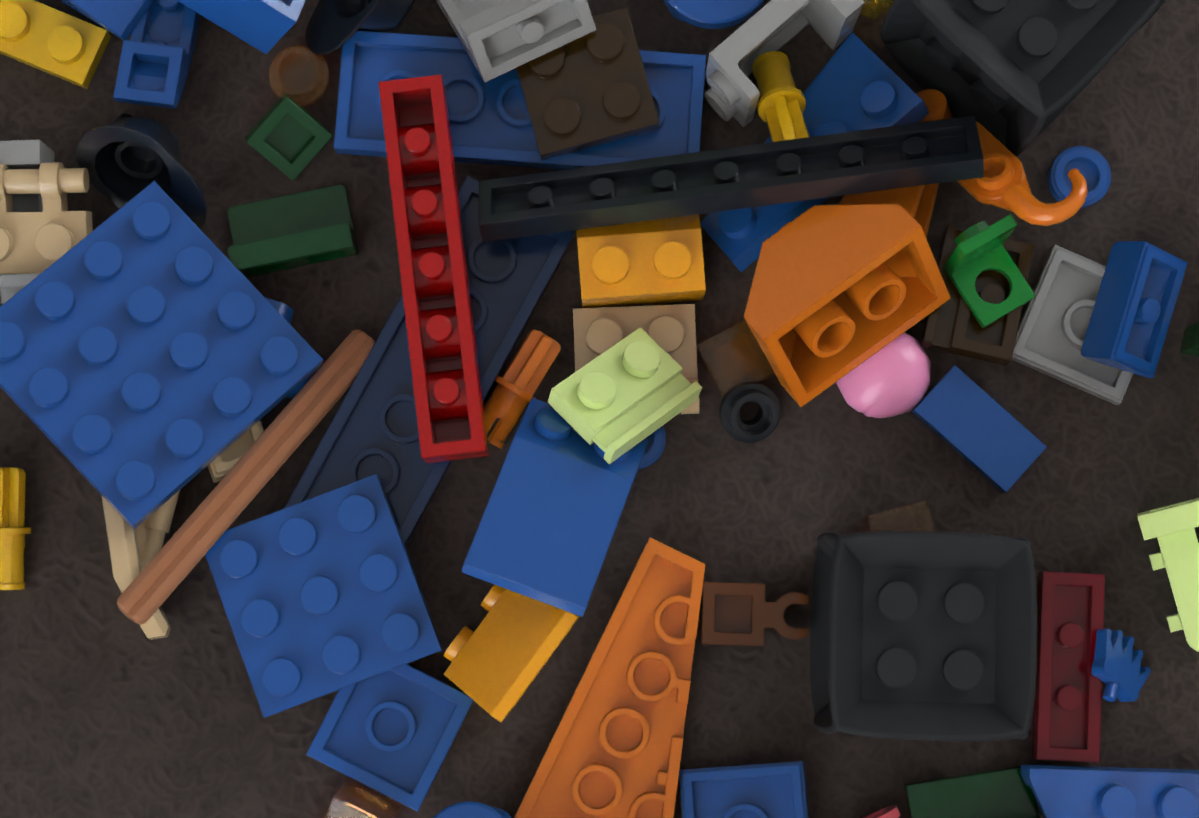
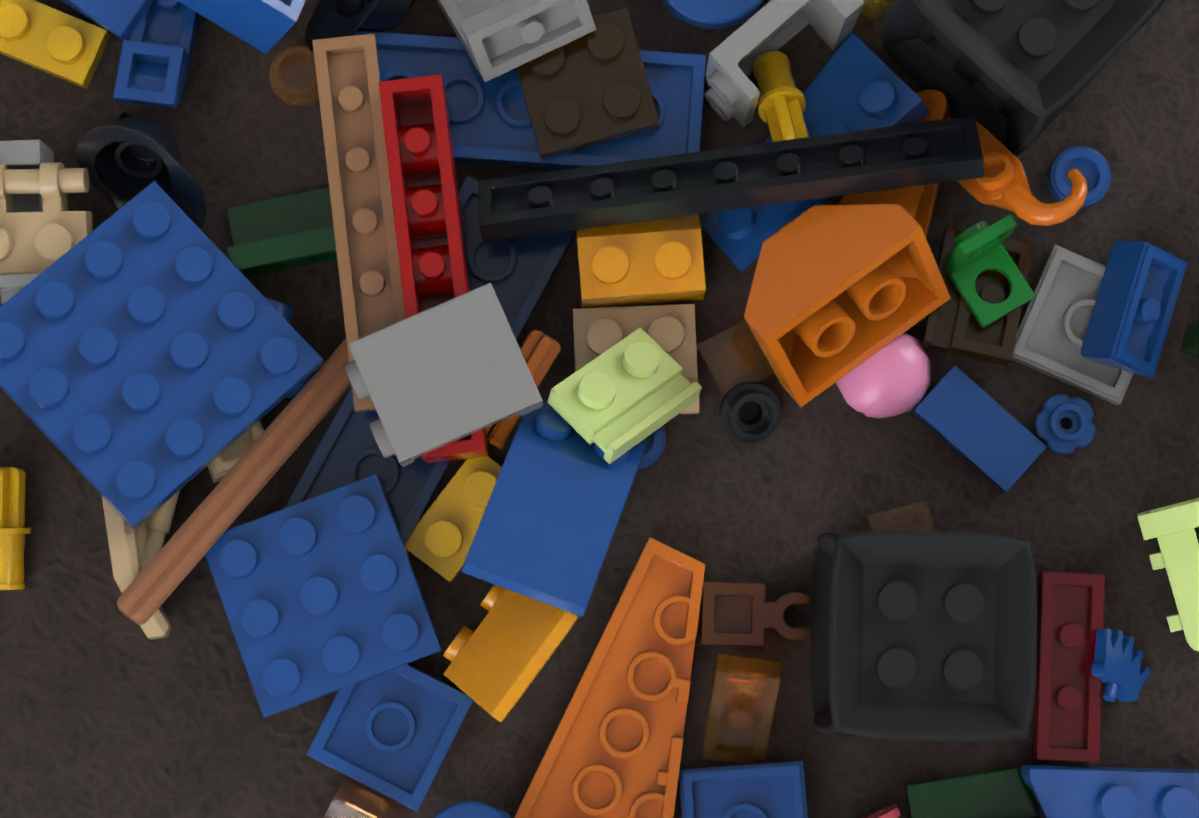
dark green plate [245,92,333,181] -> none
none -> medium nougat plate [312,33,405,412]
none -> light grey panel [344,283,543,467]
none -> yellow plate [405,456,502,583]
none -> clear orange slope [702,654,781,765]
none -> blue plate [1035,393,1096,454]

